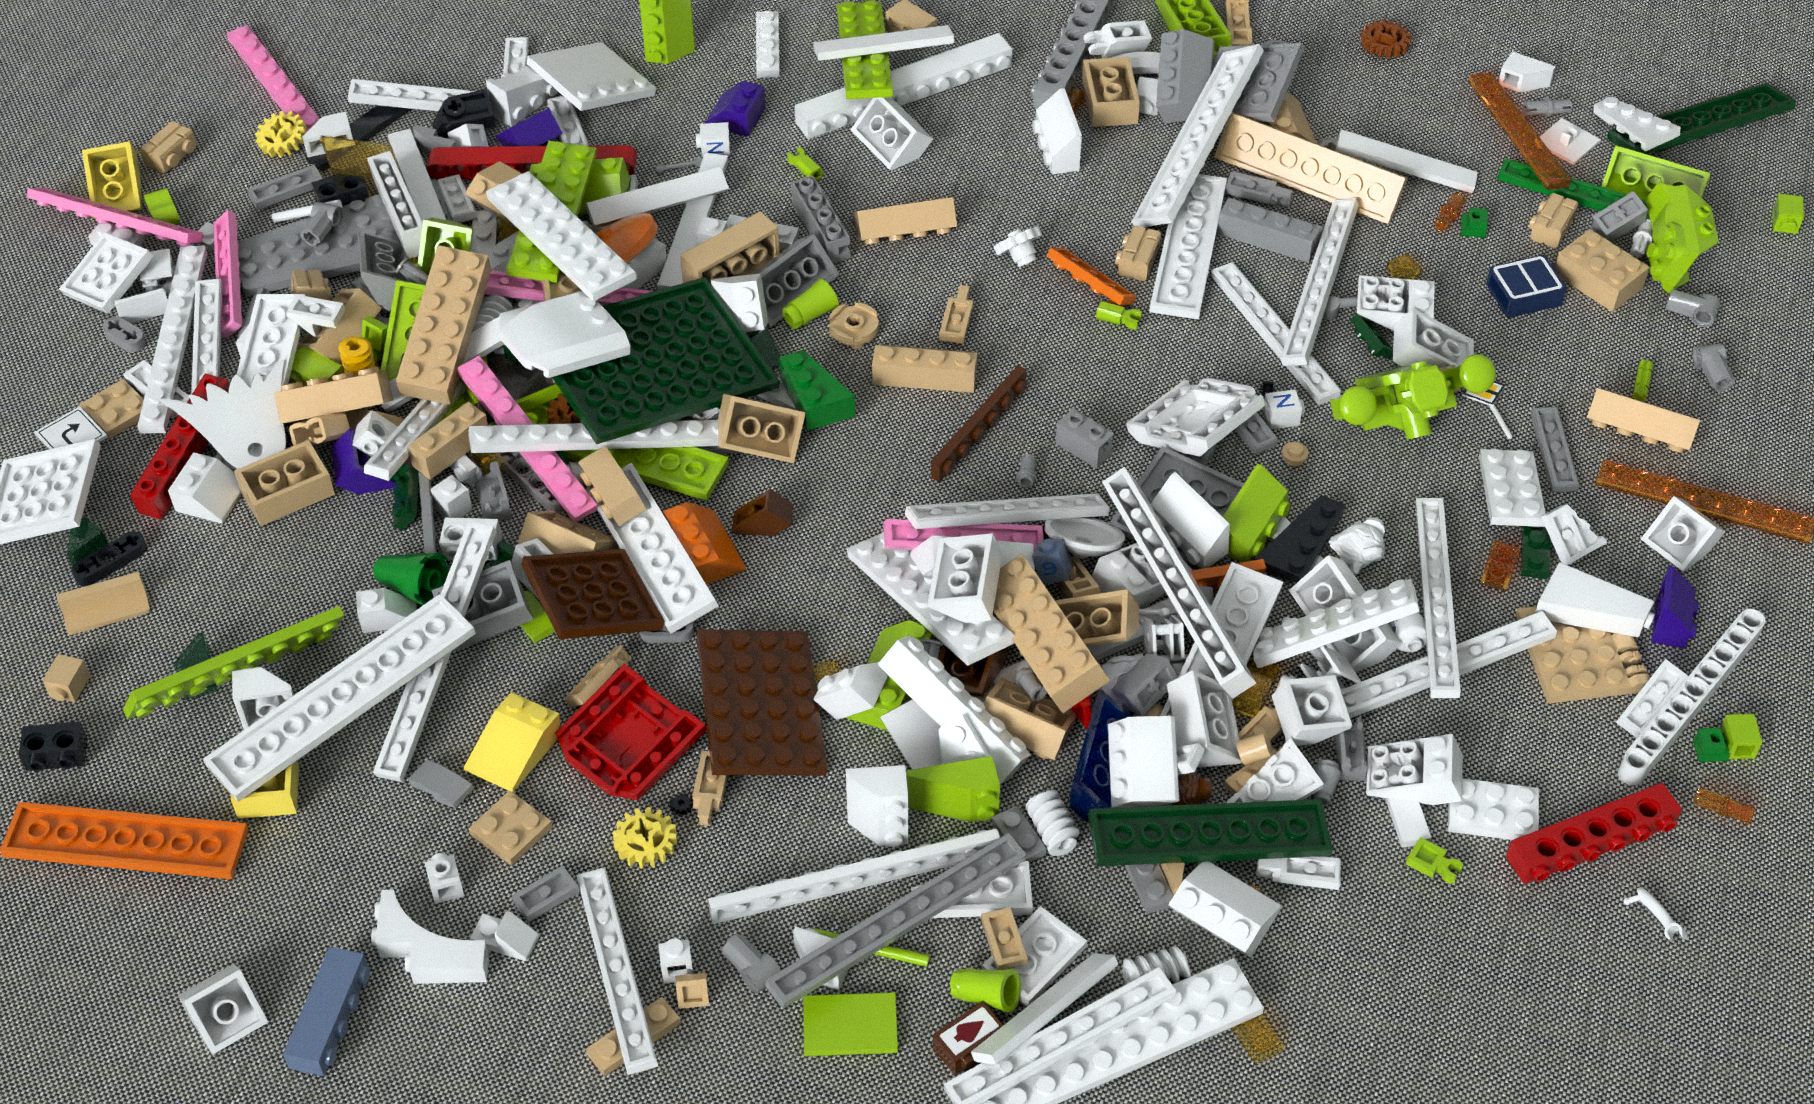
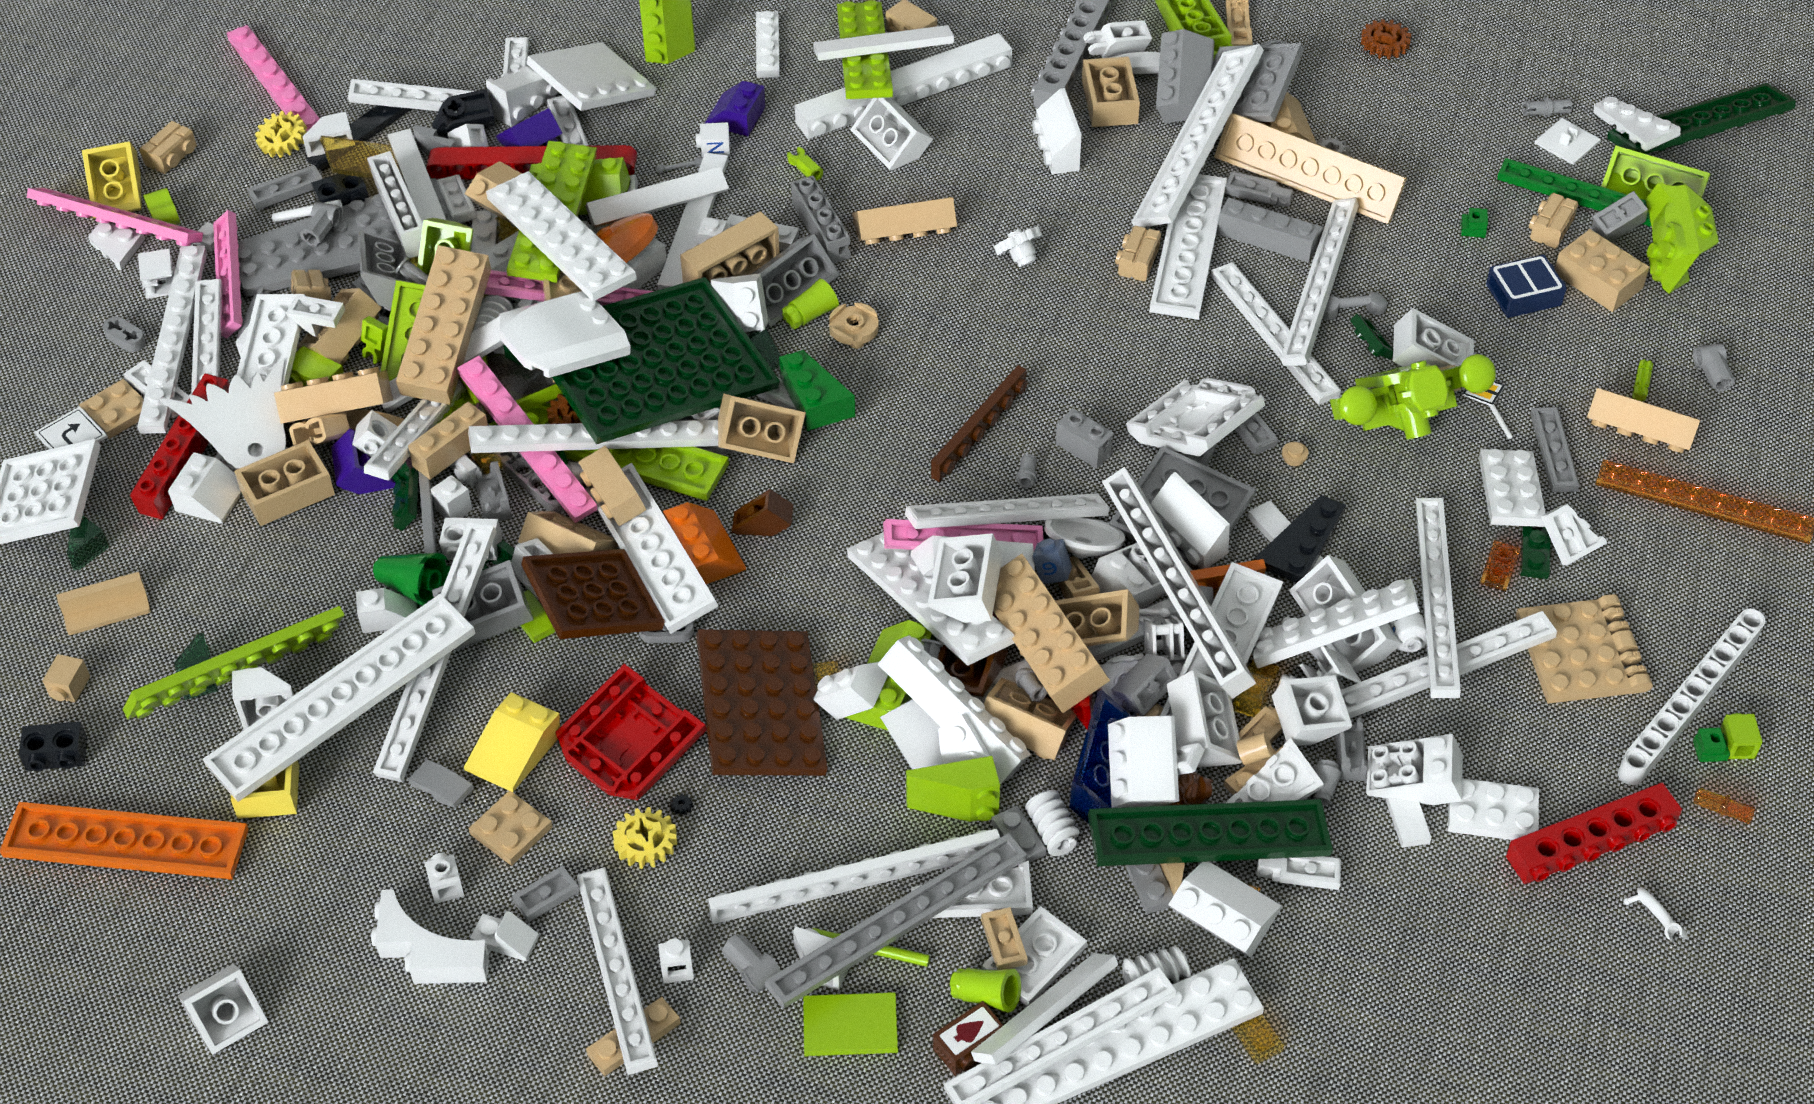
white plate [59,232,154,314] -> none
black beam [71,531,147,586] -> none
white panel [114,288,168,323] -> none
sand blue brick [283,946,370,1076] -> none
yellow piece [338,336,376,376] -> none
tan hinge [565,645,631,707] -> none
tan tile [675,973,709,1009] -> none
tan hinge [692,750,728,826] -> none
white slope [846,765,908,847] -> none
tan slope [872,345,979,393] -> none
tan hinge [939,285,973,344] -> none
orange plate [1047,247,1137,306] -> none
clear orange pin [1067,88,1085,115] -> none
lime bar [1096,301,1142,329] -> none
white brick [1137,77,1158,115] -> none
lime slope [1223,464,1291,562] -> none
black piece [1259,381,1275,399] -> none
white brick [1263,389,1305,430] -> none
white hair [1329,517,1385,574] -> none
white tile [1335,129,1478,193] -> none
white slope [1357,275,1435,331] -> none
clear yellow plate [1386,253,1422,279] -> none
lime plate [1406,837,1464,884] -> none
clear orange axle [1434,193,1465,232] -> none
clear orange plate [1468,72,1571,190] -> none
white slope [1498,51,1556,92] -> none
white slope [1535,562,1655,637] -> none
white plate [1616,659,1688,738] -> none
white axle [1630,219,1653,258] -> none
white slope [1641,496,1725,572] -> none
dark purple slope [1651,566,1699,649] -> none
light grey piece [1665,289,1721,327] -> none
lime brick [1772,194,1804,234] -> none

